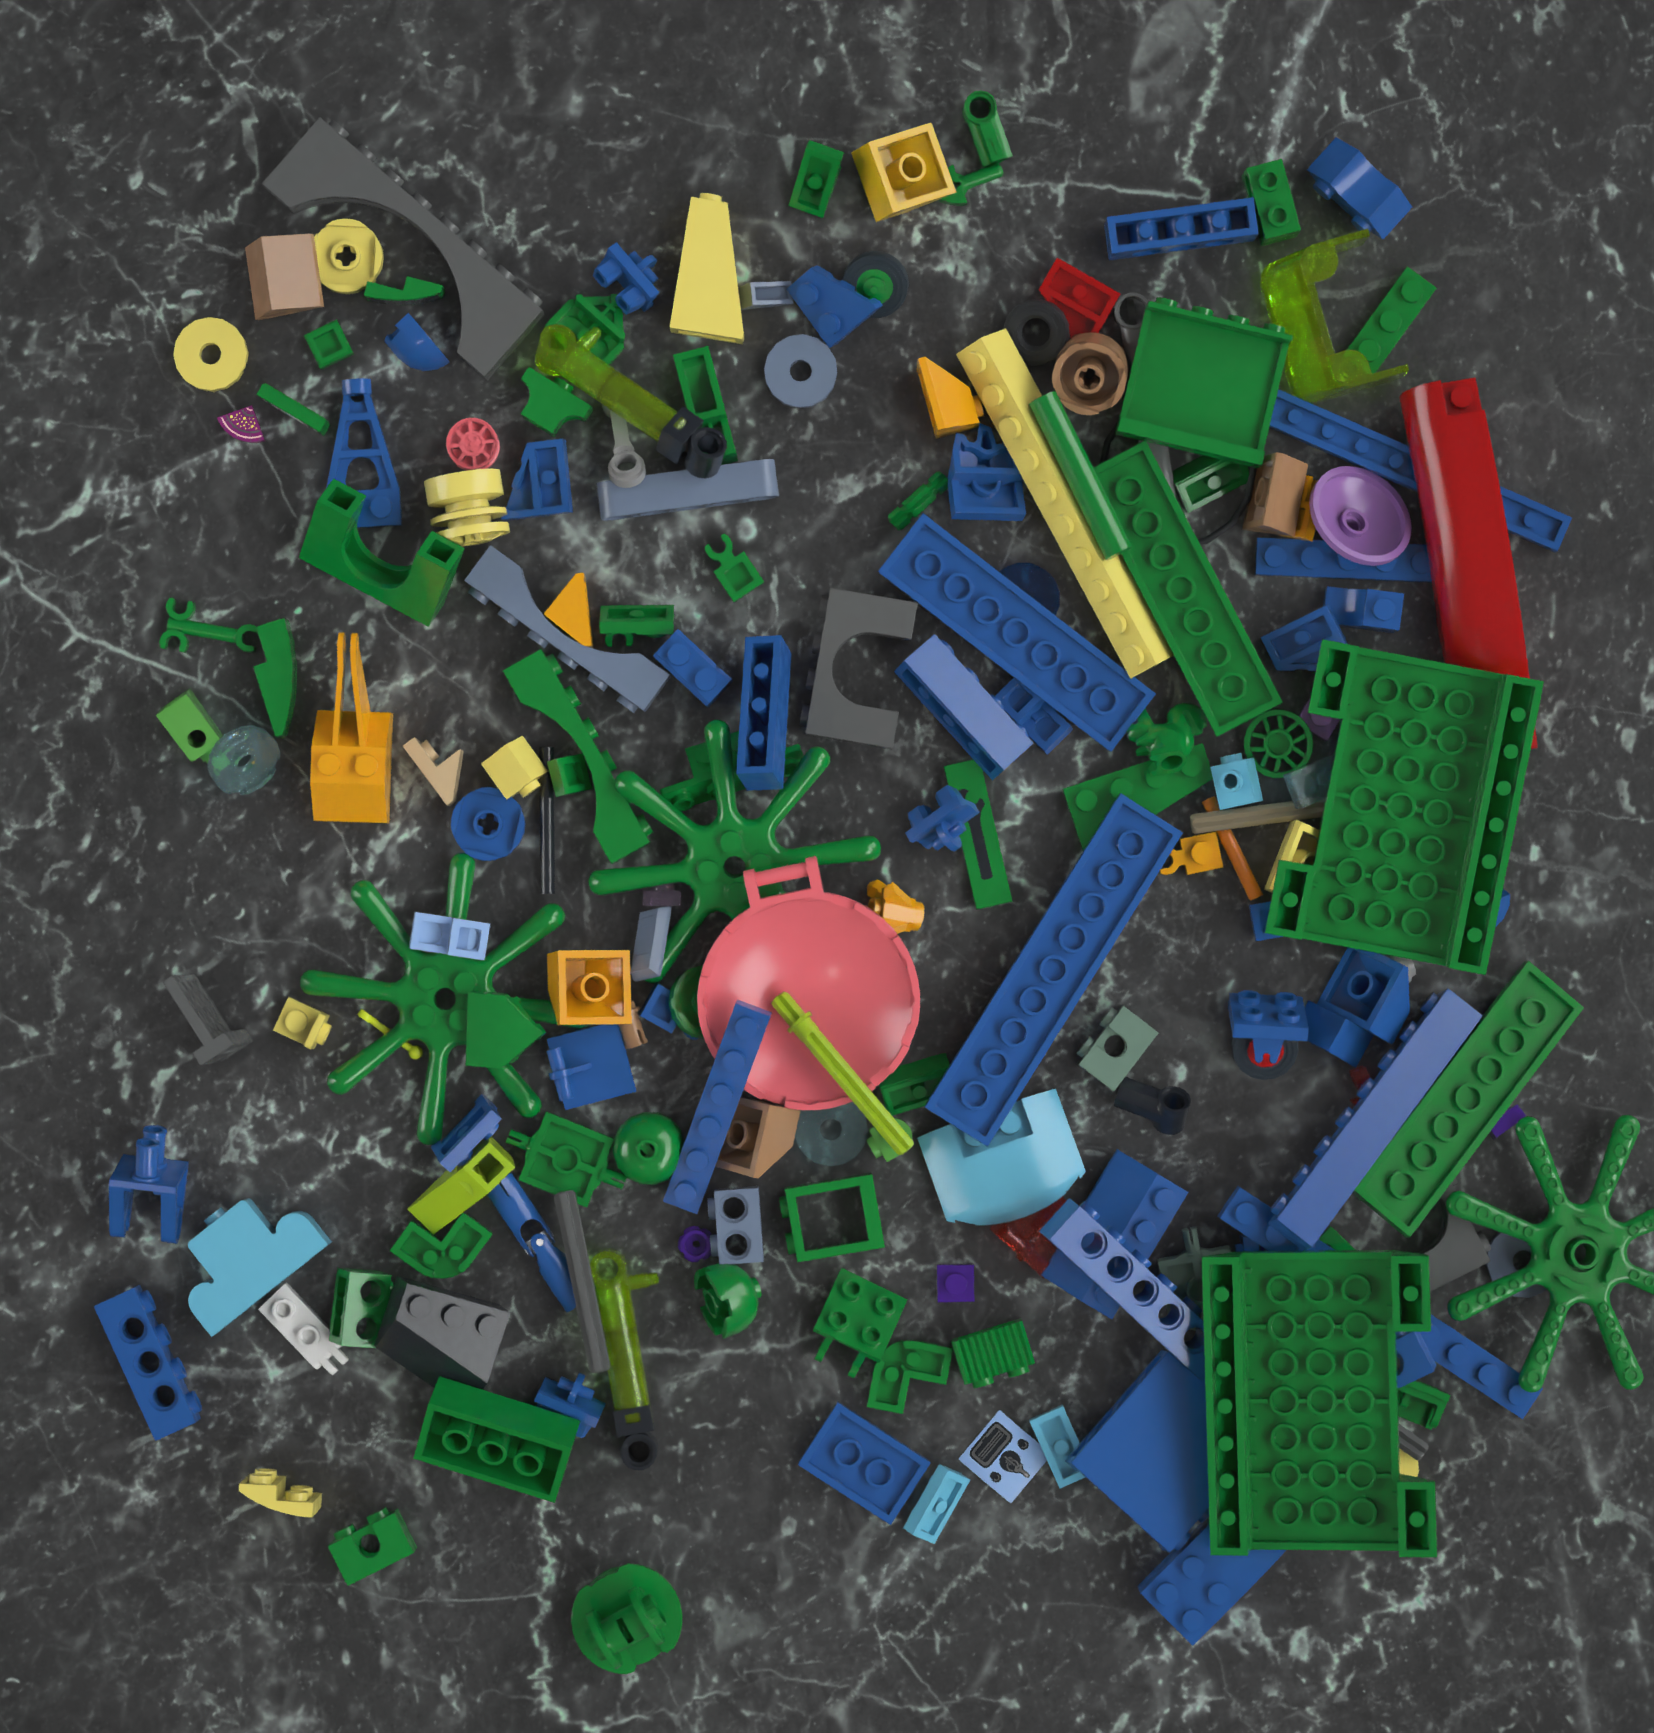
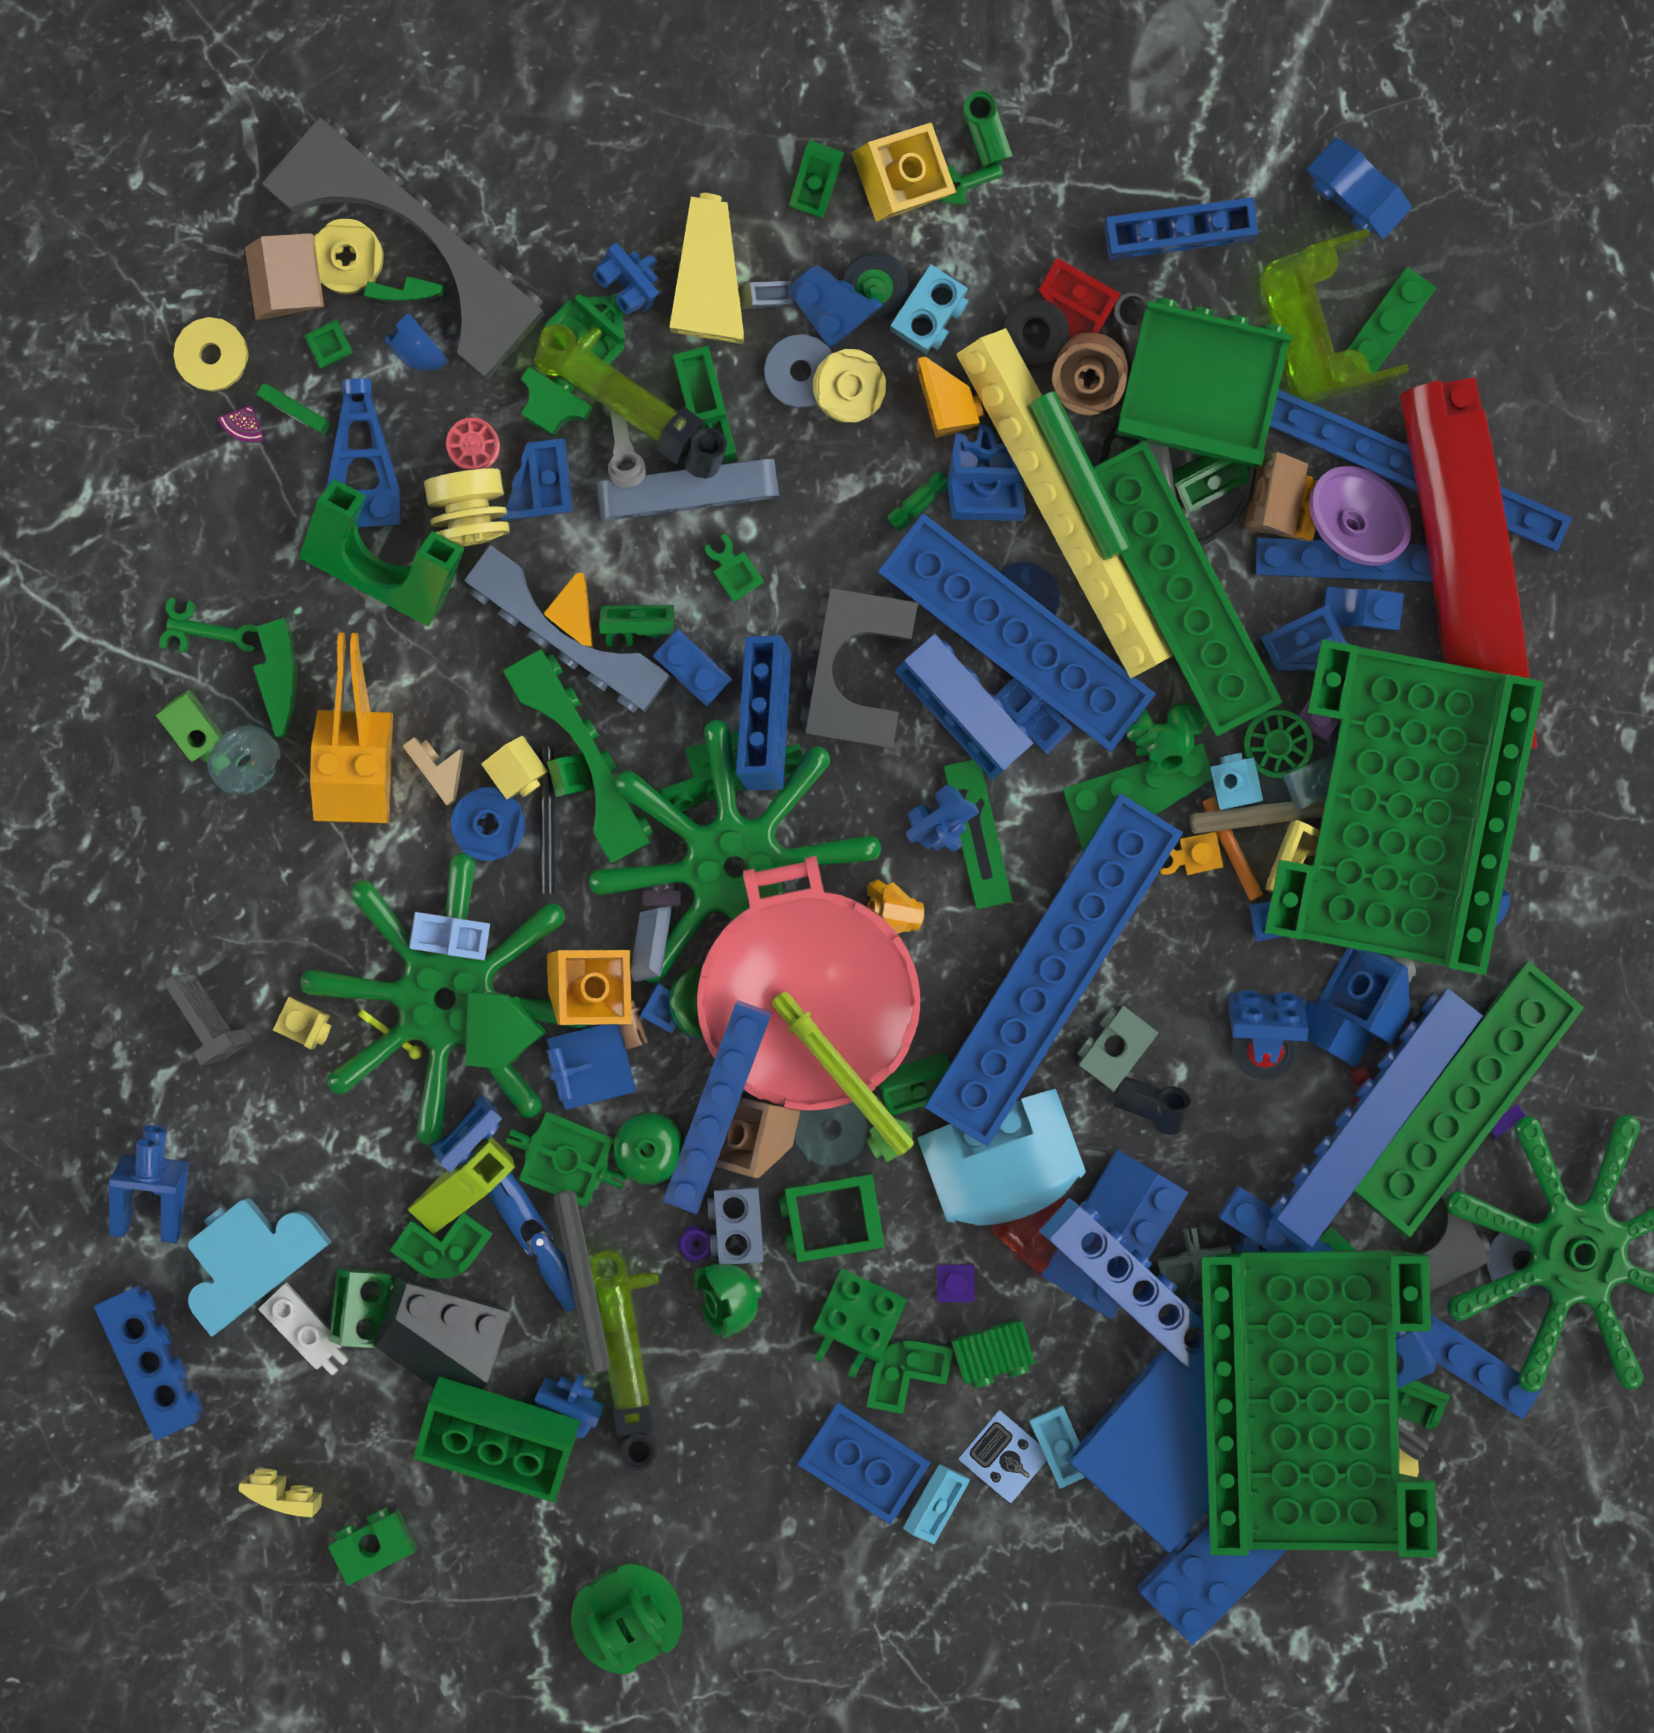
green brick [1242,159,1301,246] -> none
none -> light yellow tile [813,349,886,423]
none -> medium azure brick [890,264,969,355]

